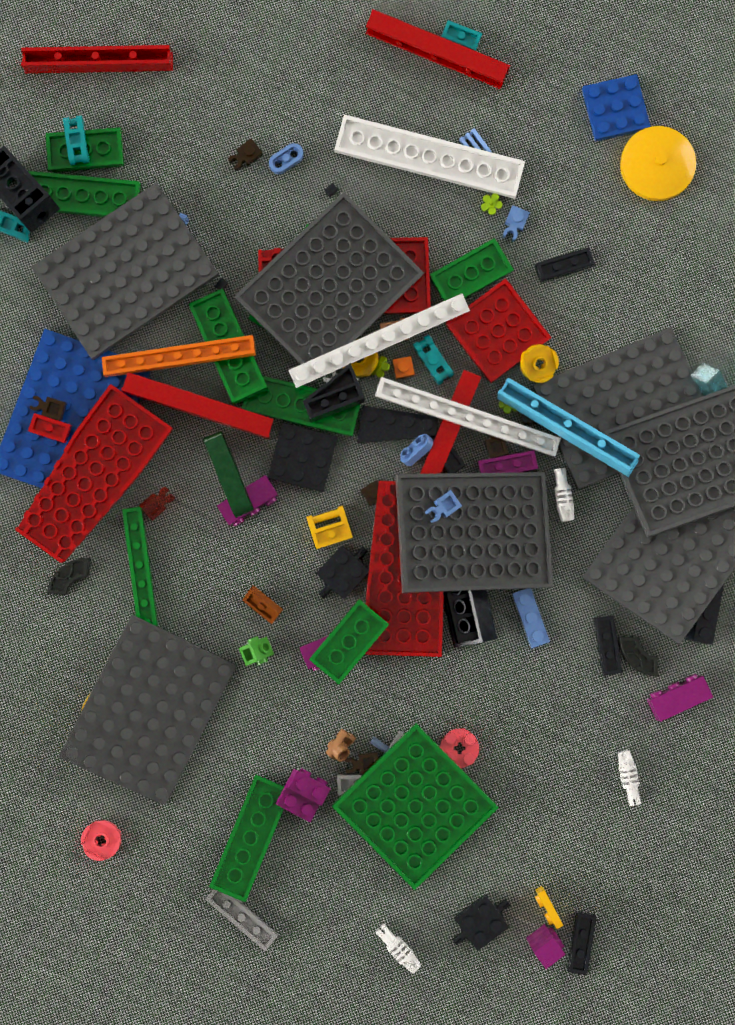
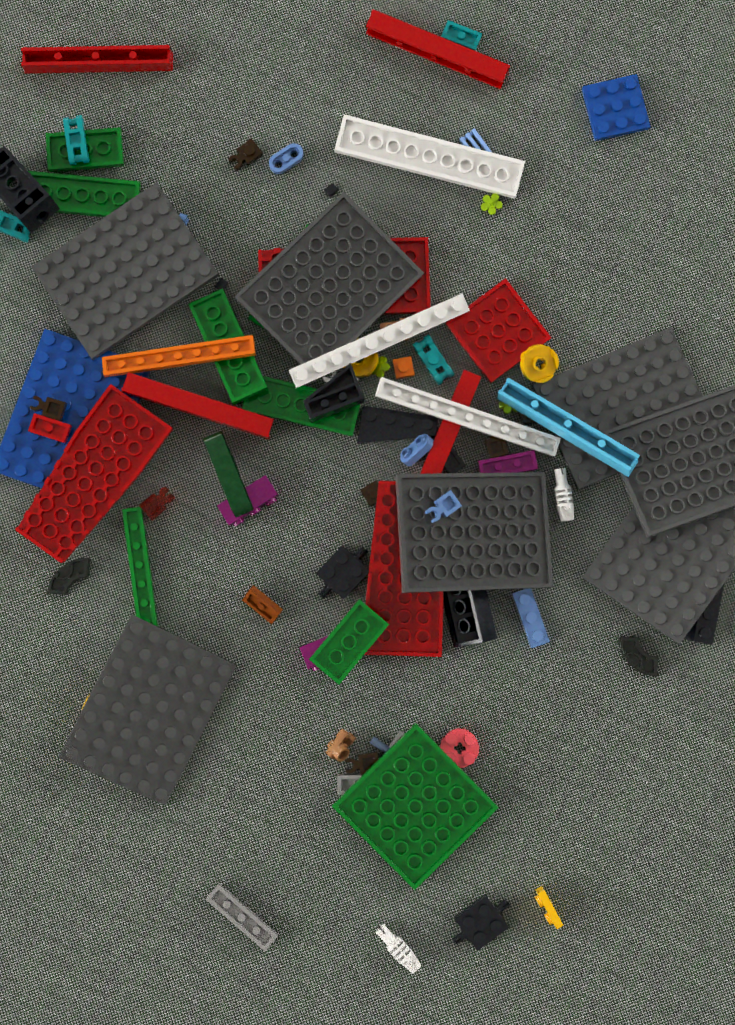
coral plate [81,820,121,861] -> none
green plate [209,775,284,903] -> none
bright green brick [239,636,274,666] -> none
black plate [268,423,338,492] -> none
magenta plate [276,768,331,823] -> none
yellow plate [306,505,353,550] -> none
green plate [430,238,514,301] -> none
medium blue plate [503,205,530,242] -> none
magenta brick [526,924,566,969] -> none
black tile [535,247,595,282] -> none
black tile [567,911,597,975] -> none
black tile [593,615,623,676] -> none
white hinge [618,750,642,806] -> none
yellow dish [620,126,696,201] -> none
magenta brick [647,674,713,722] -> none
clear light blue slope [690,362,728,395] -> none

